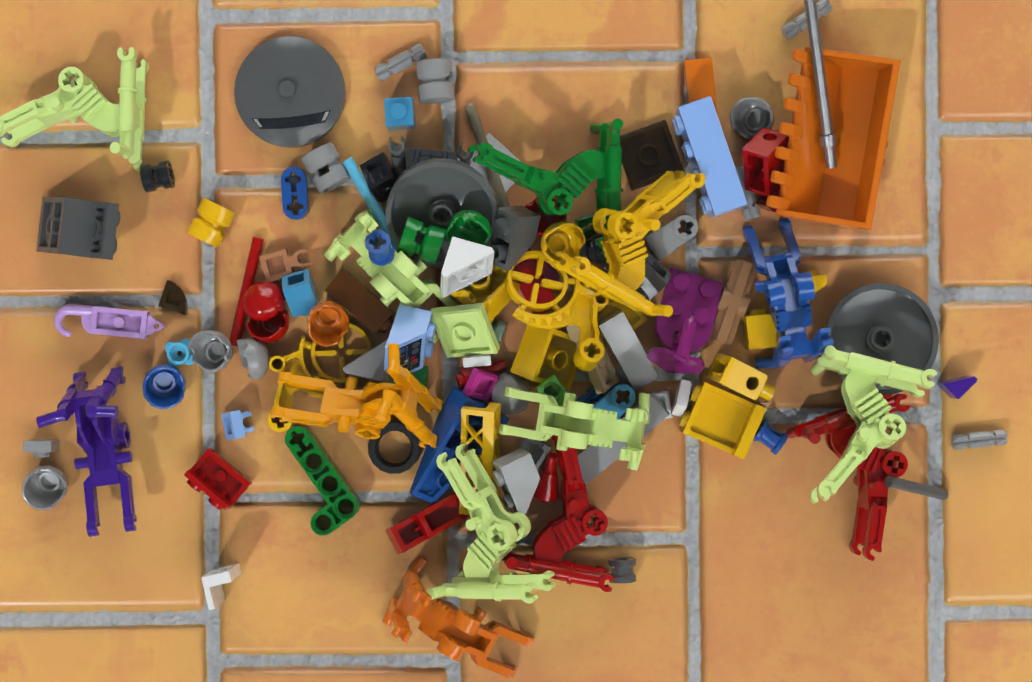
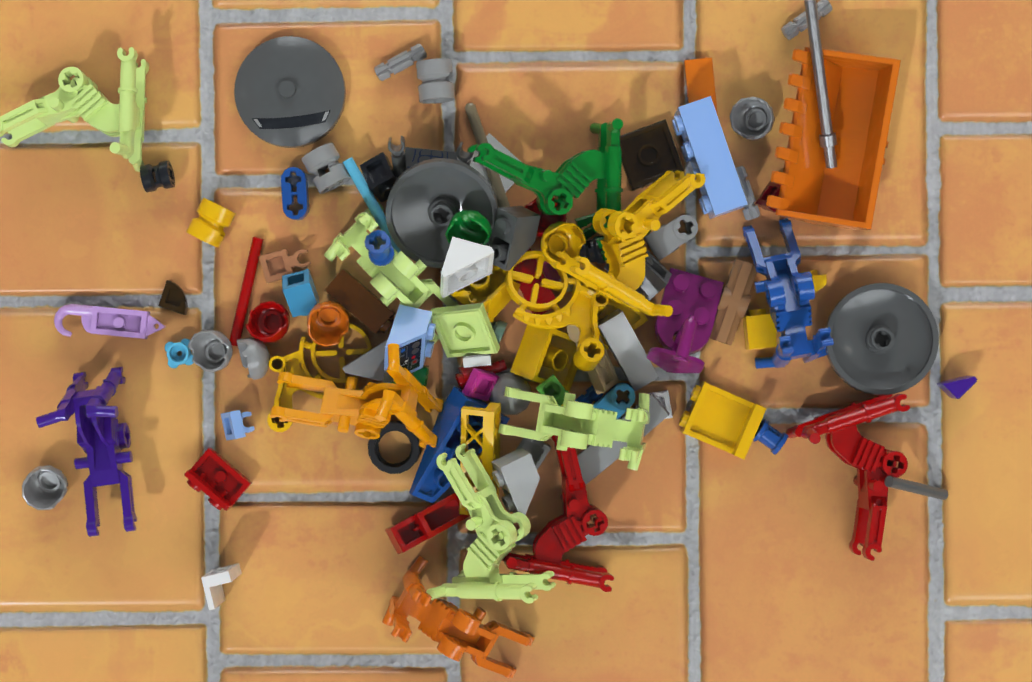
light grey plate [23,439,59,457] -> none
dark grey bracket [36,197,121,260] -> none
blue hair [143,364,185,410] -> none
red hair [243,281,286,321] -> none
green beam [285,425,361,536] -> none
dark azure brick [384,97,416,131] -> none
green wheel [397,217,446,264] -> none
red cone [533,453,559,503] -> none
dark grey wheel [608,557,636,583] -> none
white tile [671,379,692,417] -> none
yellow torso [706,352,776,401] -> none
red torso [742,128,789,196] -> none
yellowish green piece [810,346,937,504] -> none
light grey axle [951,430,1008,450] -> none

